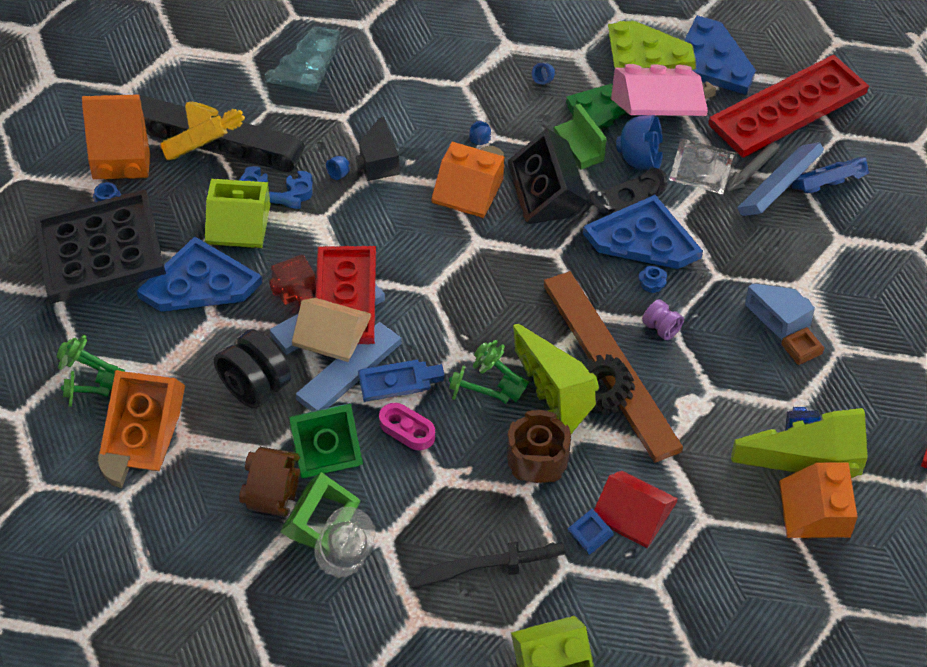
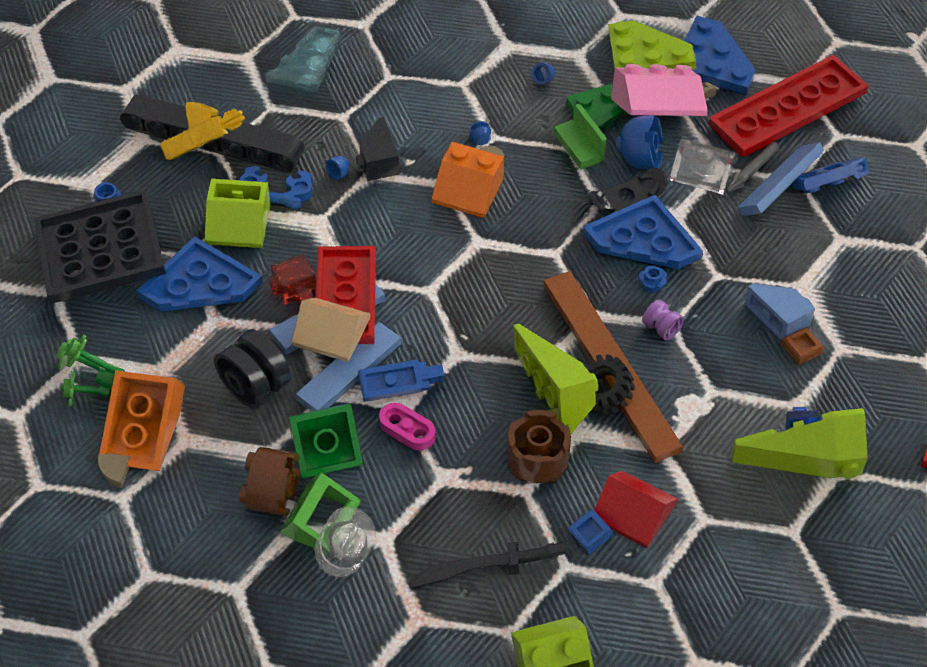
orange slope [82,94,150,179] -> none
plant [449,340,529,404] -> none
black slope [507,128,589,224] -> none
orange slope [779,462,858,538] -> none

